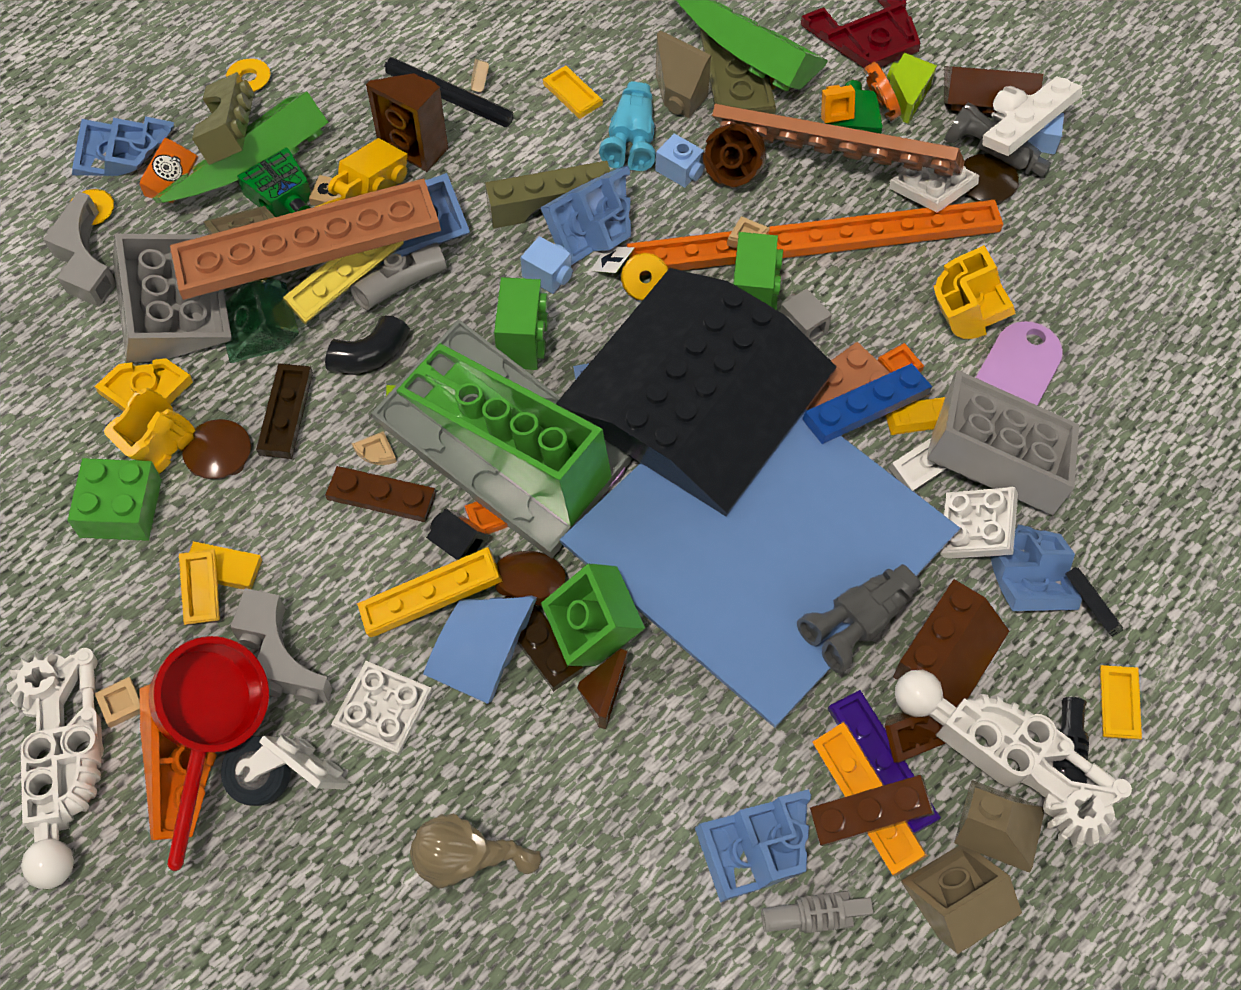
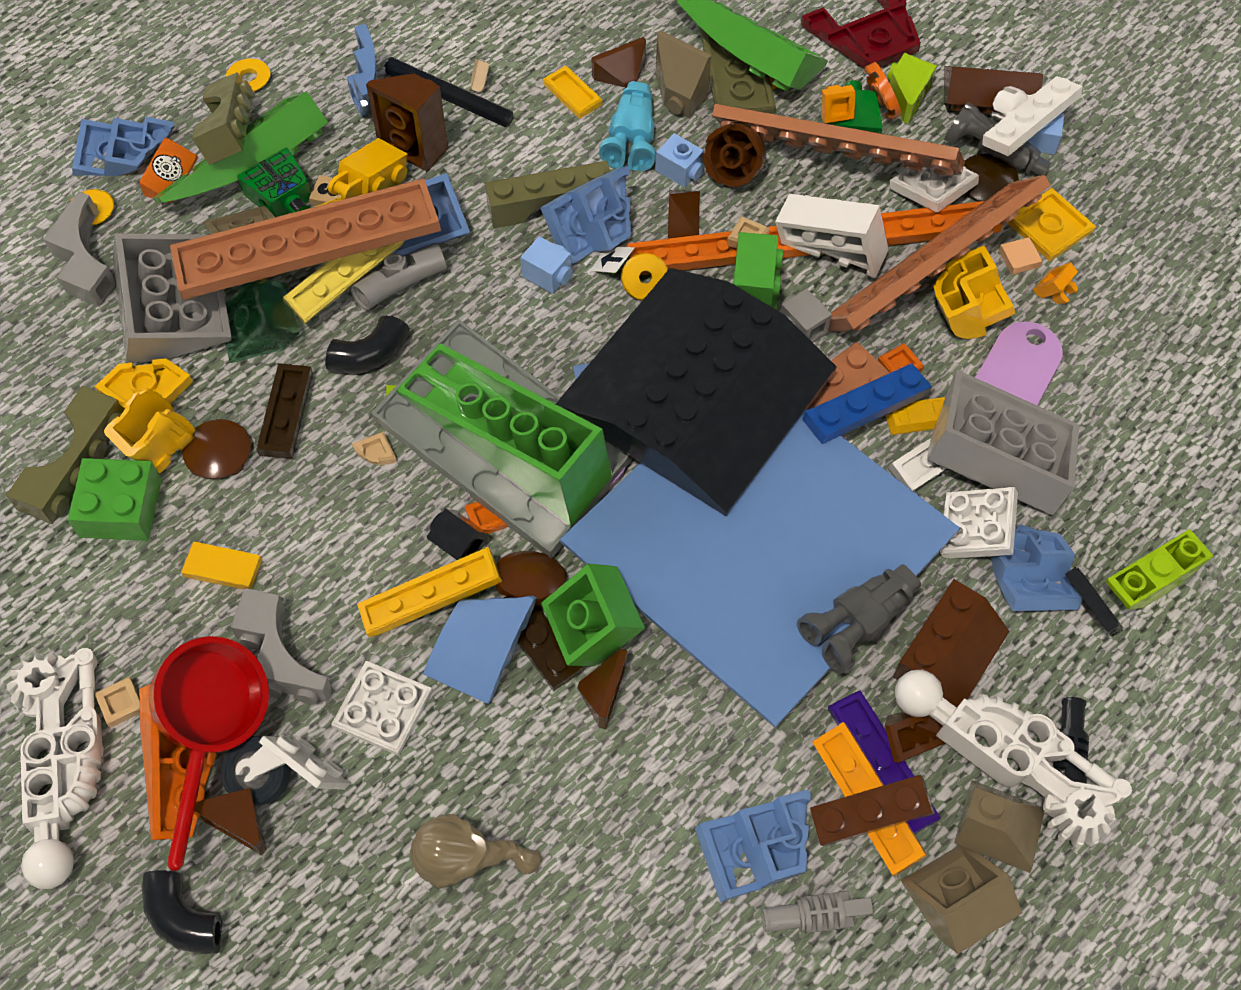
yellow tile [179,549,220,625] -> none
reddish brown plate [325,466,436,523] -> none
bright green brick [494,277,549,370] -> none
yellow tile [1100,665,1142,740] -> none
none -> olive arch [6,386,123,524]
none -> black cylinder [142,870,222,954]
none -> reddish brown slope [194,788,266,855]
none -> medium blue slope [347,23,378,117]
none -> reddish brown slope [591,37,646,88]
none -> reddish brown slope [668,190,700,239]
none -> white wedge [775,194,889,278]
none -> nougat plate [828,175,1051,333]
none -> light nougat tile [998,237,1043,275]
none -> yellow tile [1007,187,1096,262]
none -> light orange tile [1033,262,1078,305]
none -> lime slope [1105,529,1214,610]

